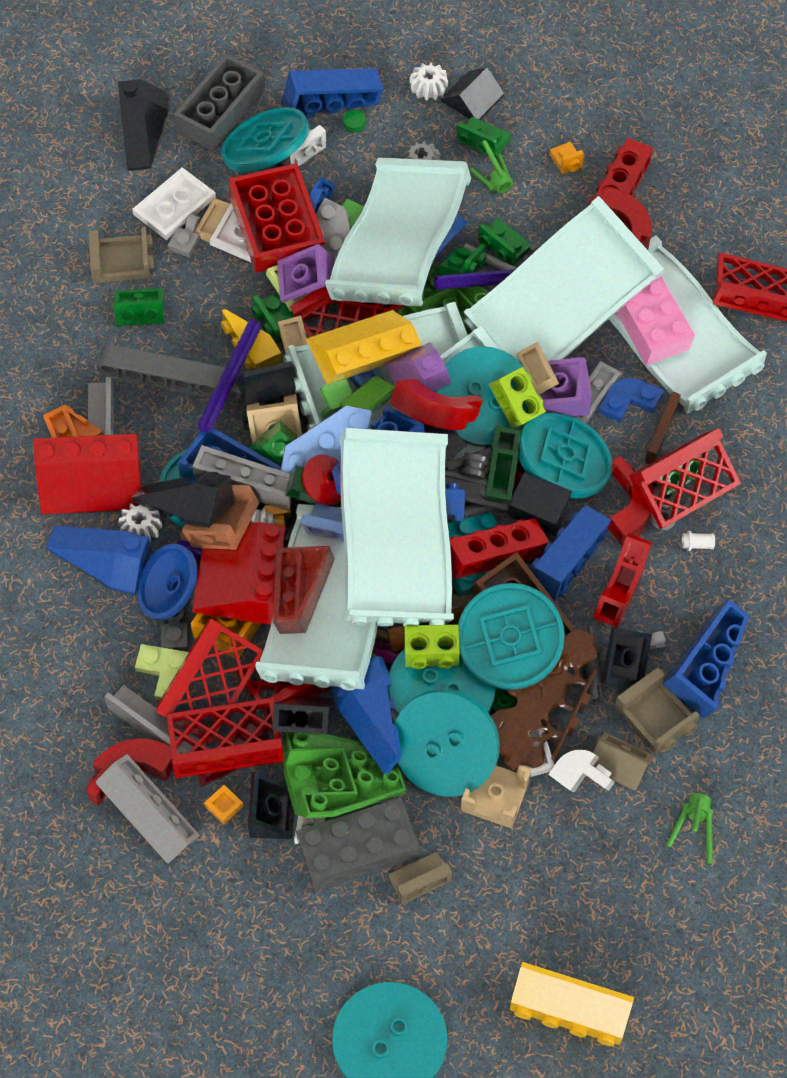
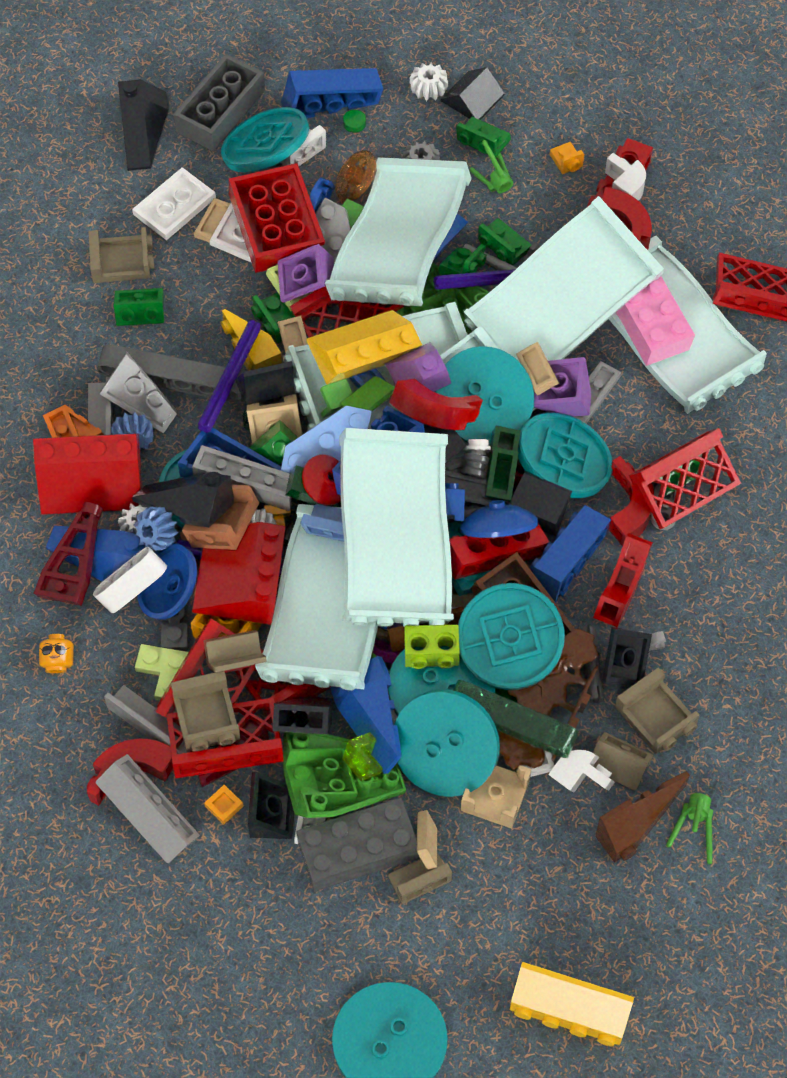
light grey plate [168,214,200,258] -> none
clear red wedge [273,546,335,634] -> none
lime brick [489,367,546,429] -> none
blue plate [598,378,664,423] -> none
reddish brown tile [645,392,681,464] -> none
blue wedge [662,599,749,718] -> none
white pin [682,531,715,551] -> none
none -> dark red plate [33,502,103,606]
none -> light orange head [39,634,74,674]
none -> white beam [93,547,167,613]
none -> light grey wing [100,352,177,433]
none -> medium blue gear [111,412,154,449]
none -> medium blue gear [133,506,179,551]
none -> dark tan panel [171,671,240,752]
none -> dark tan panel [203,630,267,672]
none -> clear orange plate [335,150,376,202]
none -> clear neon green panel [342,732,383,781]
none -> tan tile [417,810,437,870]
none -> clear green beam [453,680,579,758]
none -> blue dish [460,500,538,538]
none -> white plate [466,439,491,455]
none -> reddish brown wedge [595,771,690,863]
none -> white brick [605,153,646,201]

